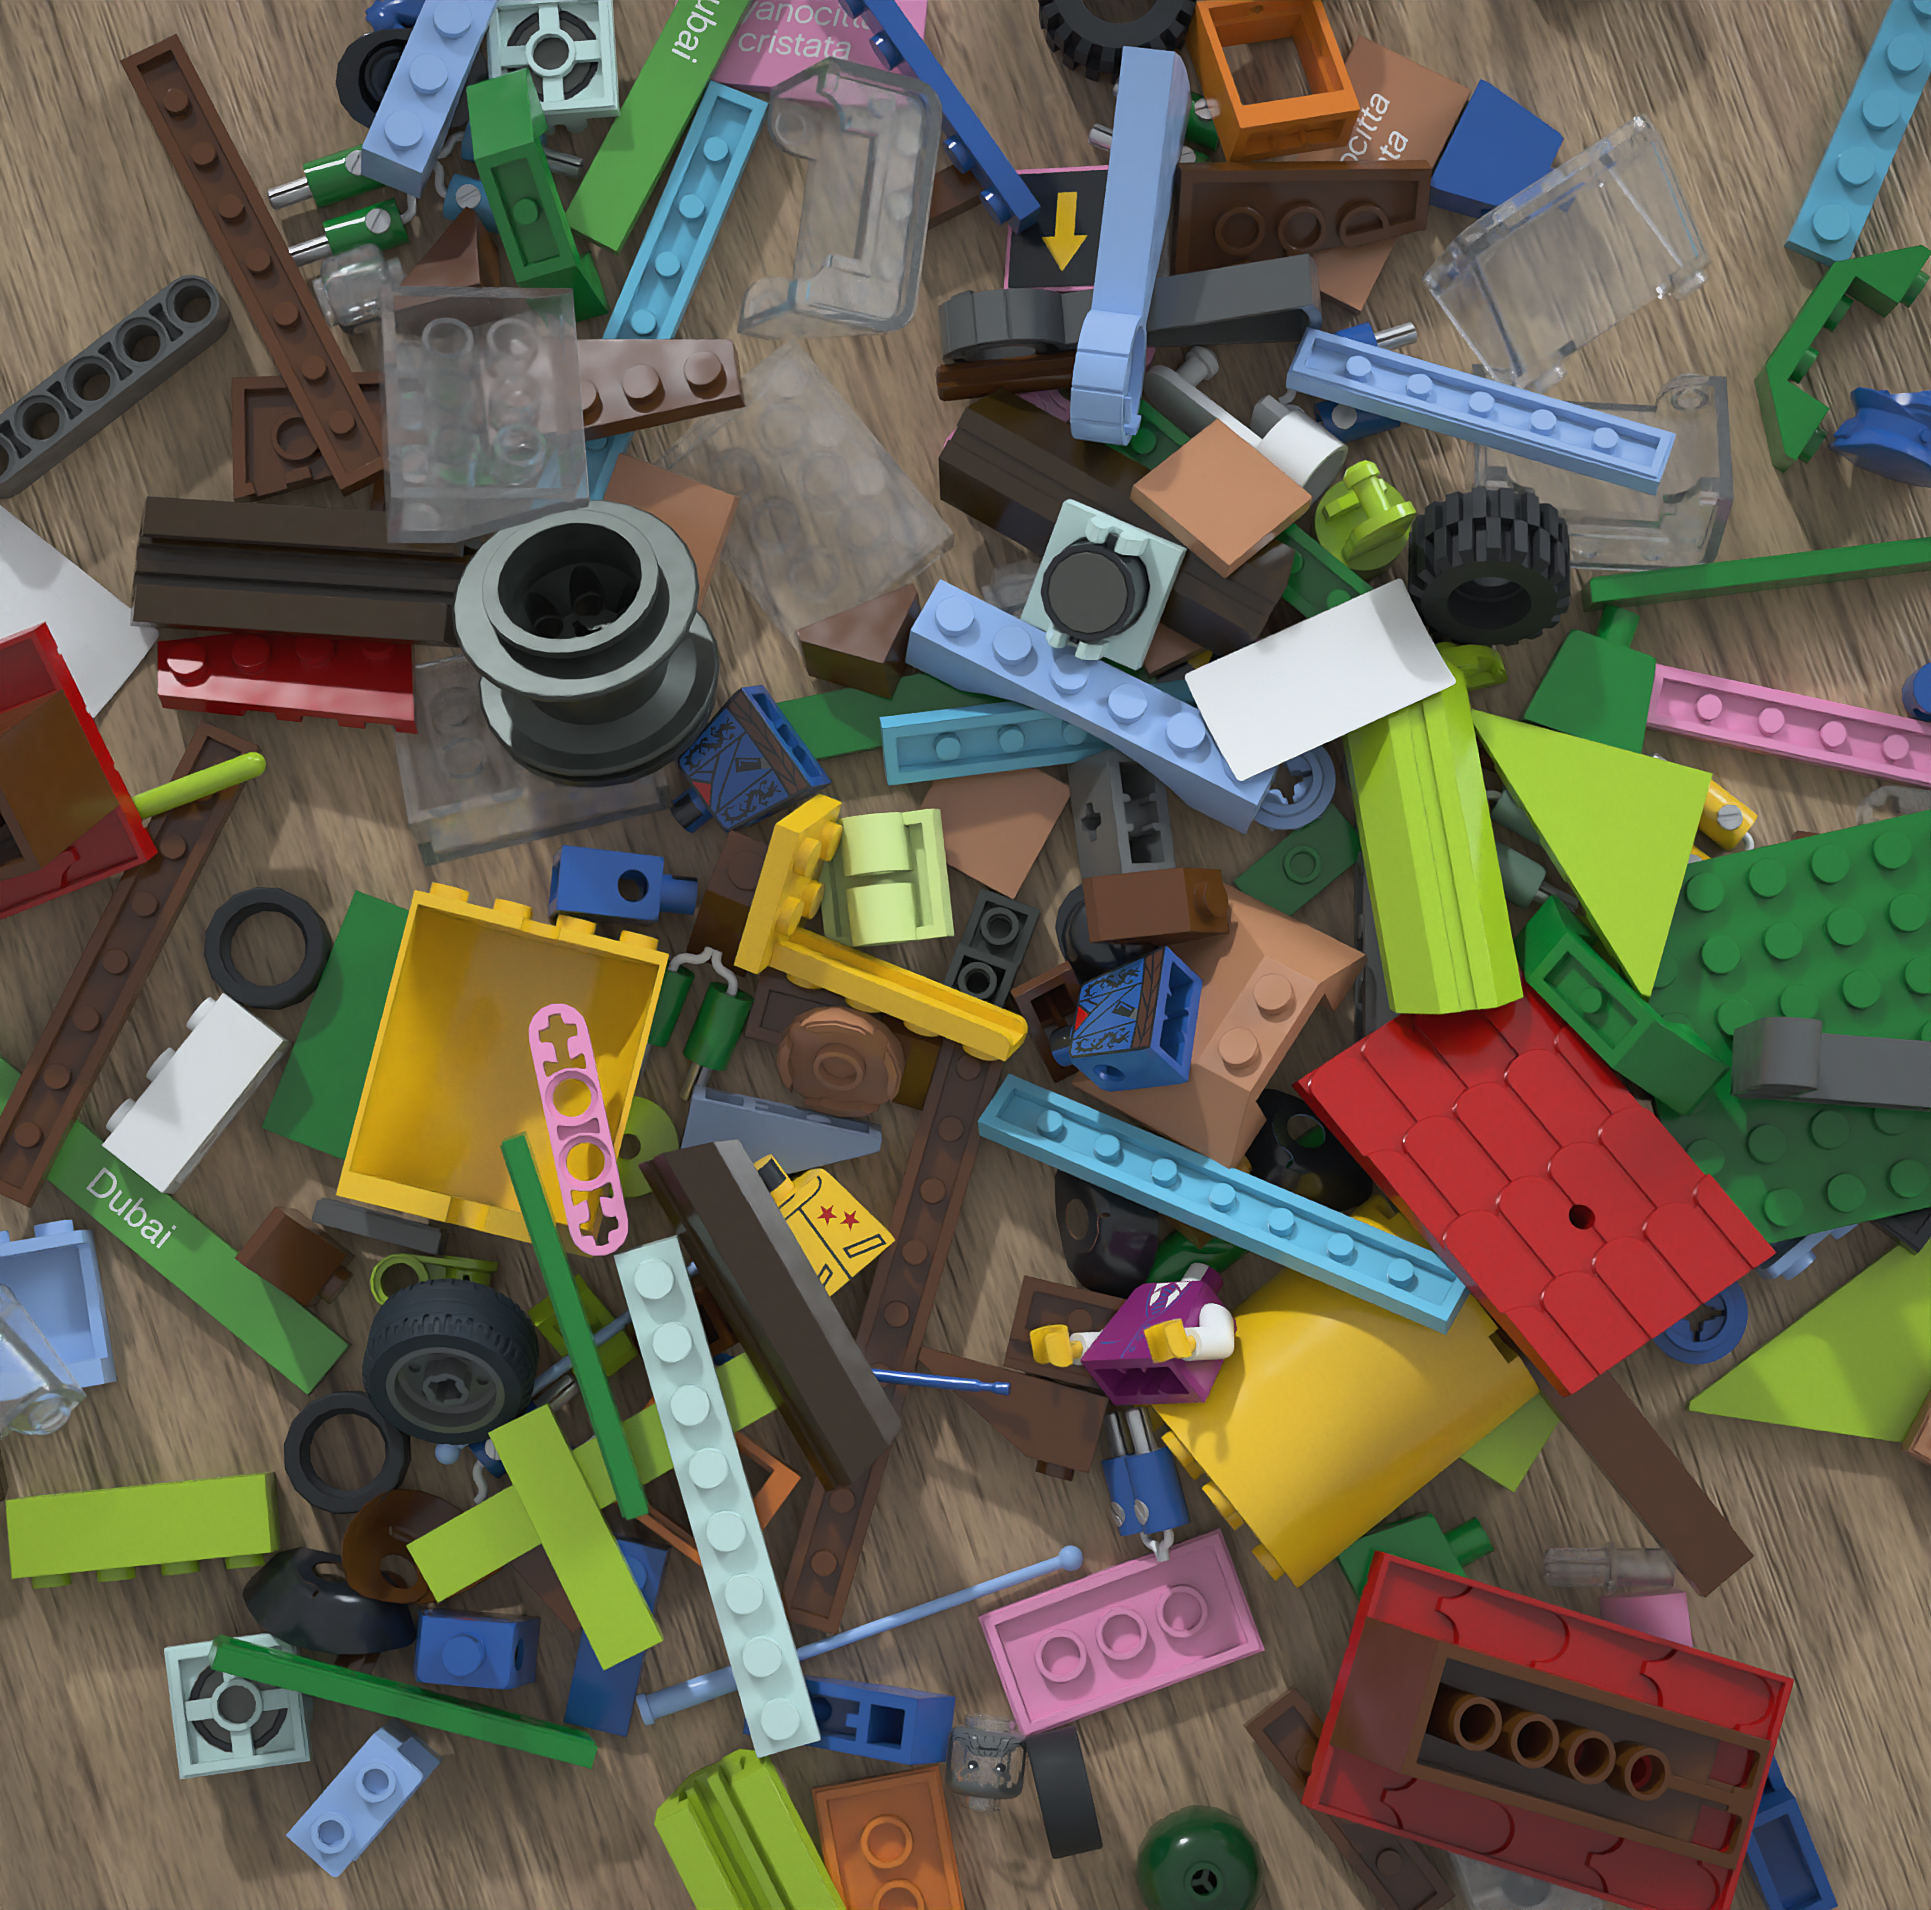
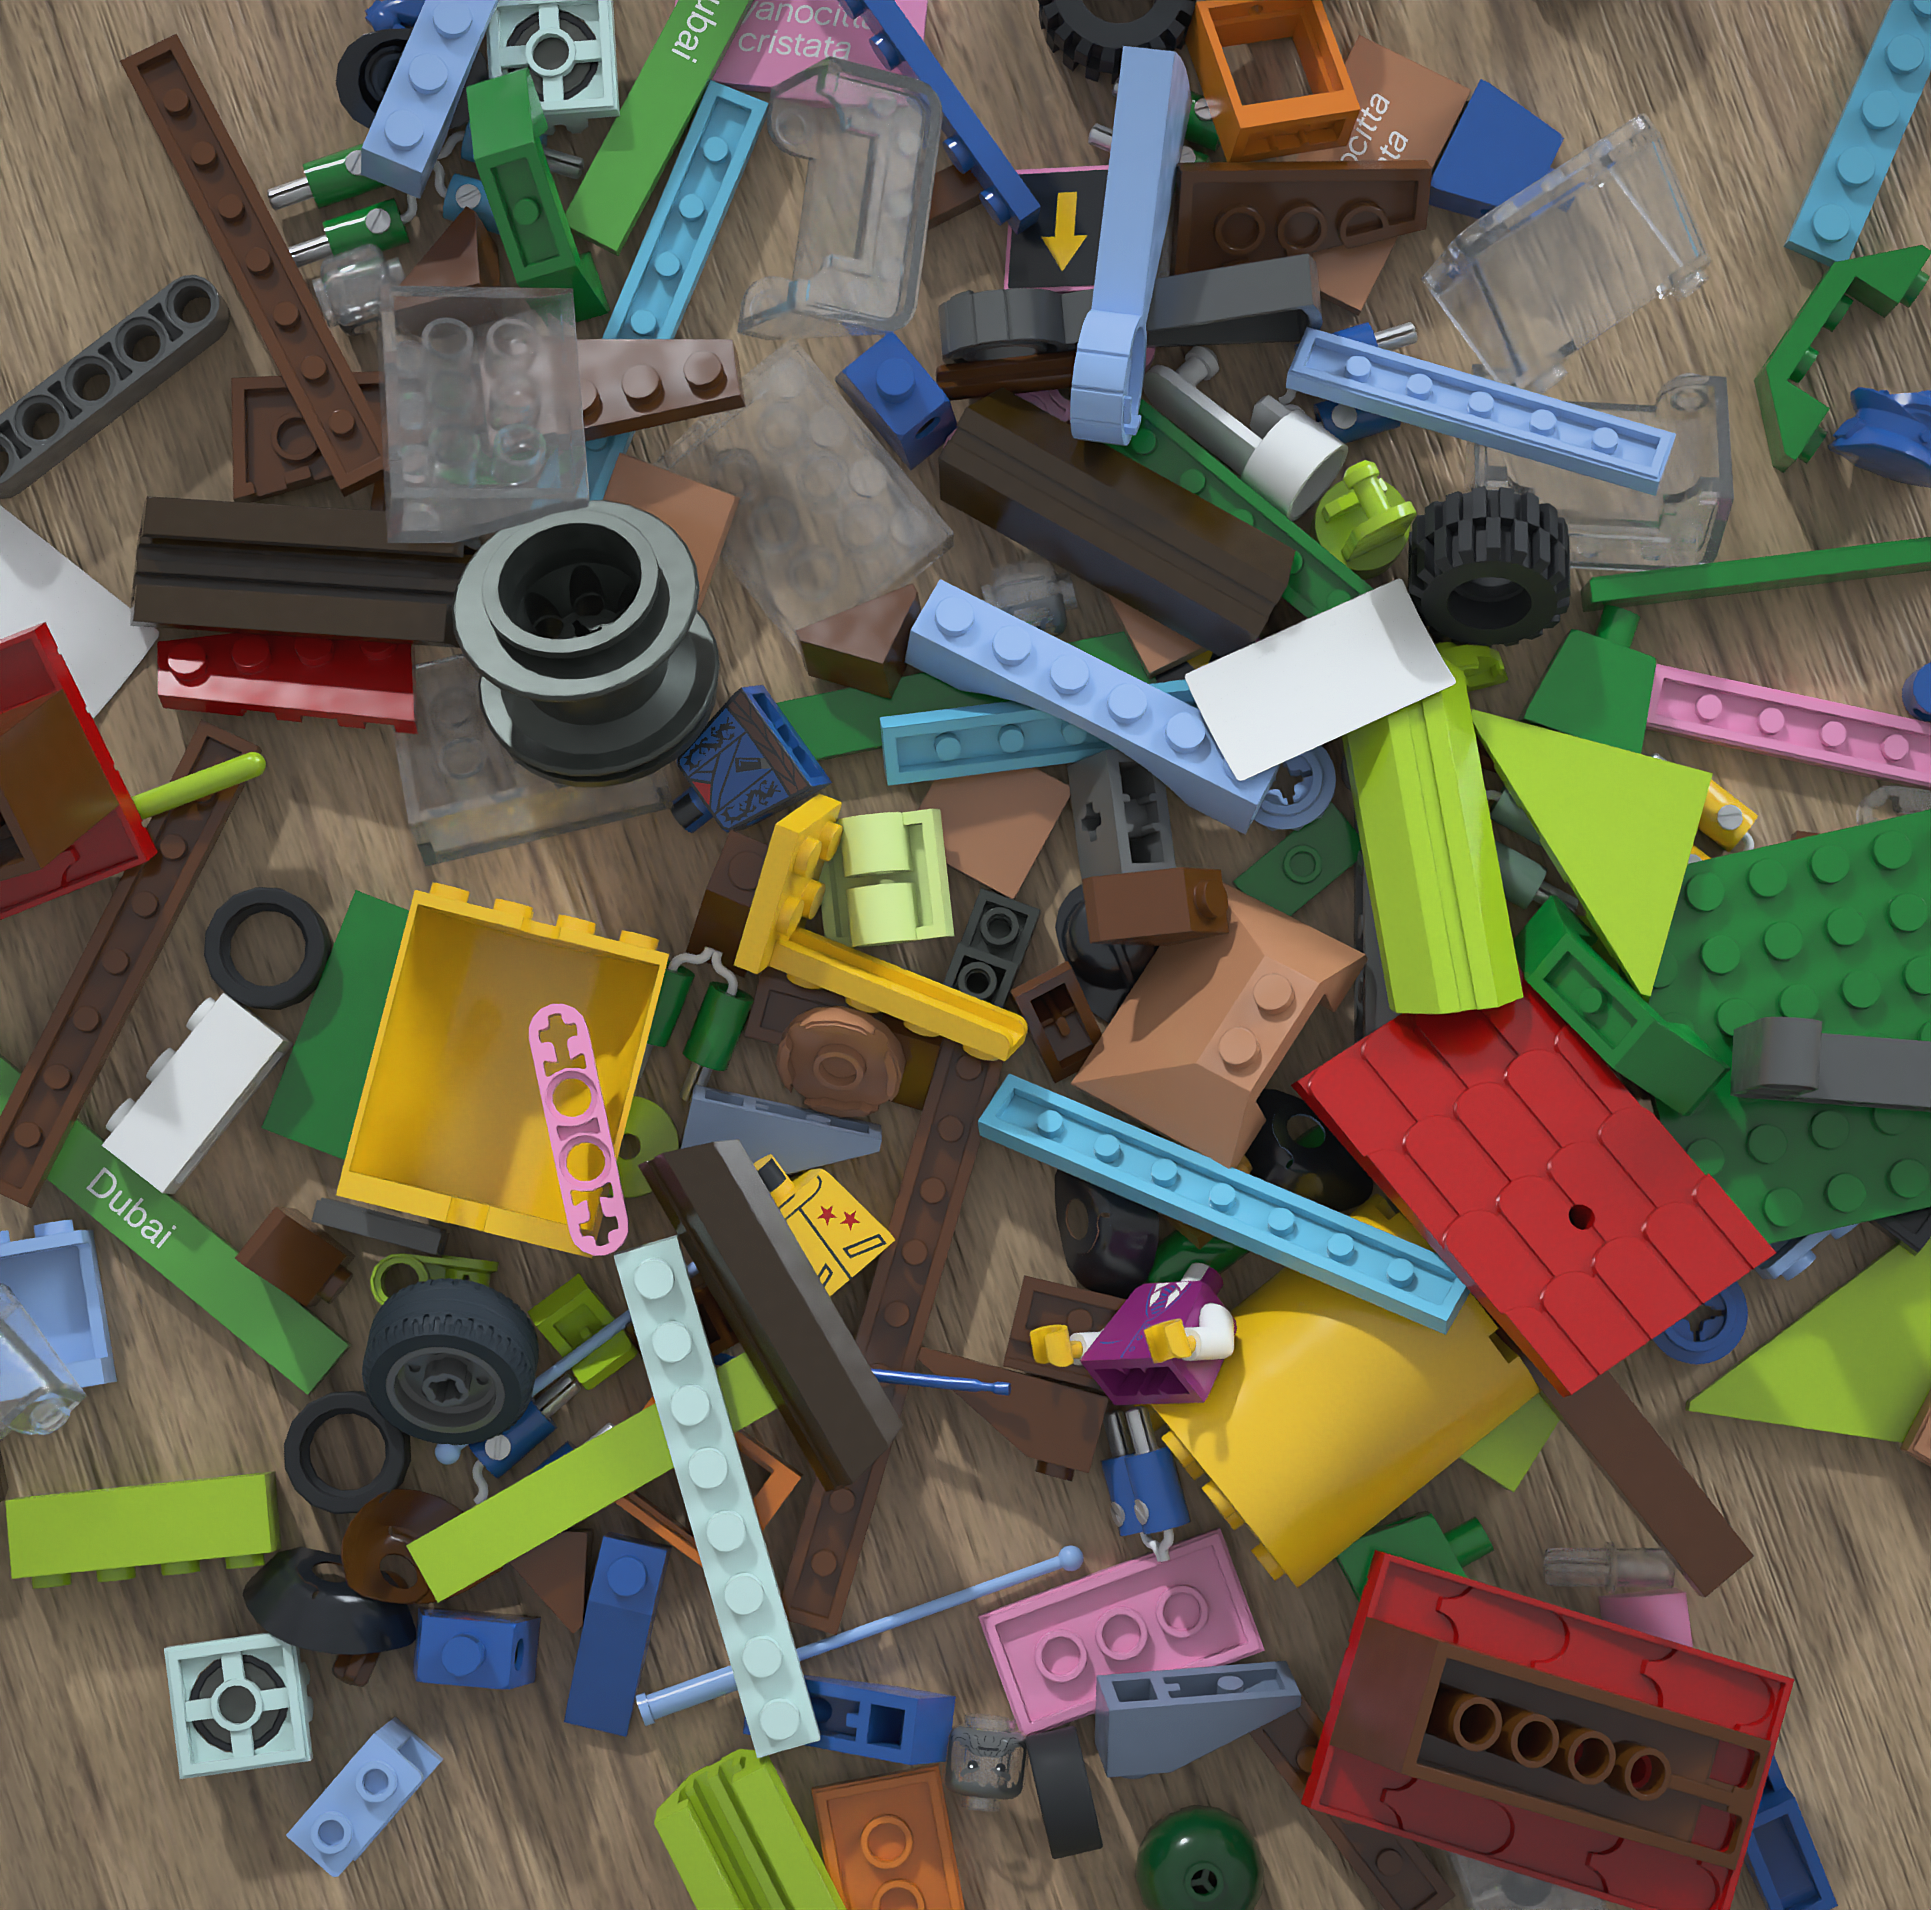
green tile [208,1634,598,1769] -> none
lime tile [488,1403,664,1671] -> none
green tile [500,1131,649,1520] -> none
blue torso [547,845,698,927] -> none
piece [1020,499,1187,670] -> none
blue torso [1050,946,1203,1092] -> none
nougat tile [1129,418,1313,579] -> none
none -> blue torso [835,331,958,470]
none -> sand blue slope [1095,1661,1301,1779]

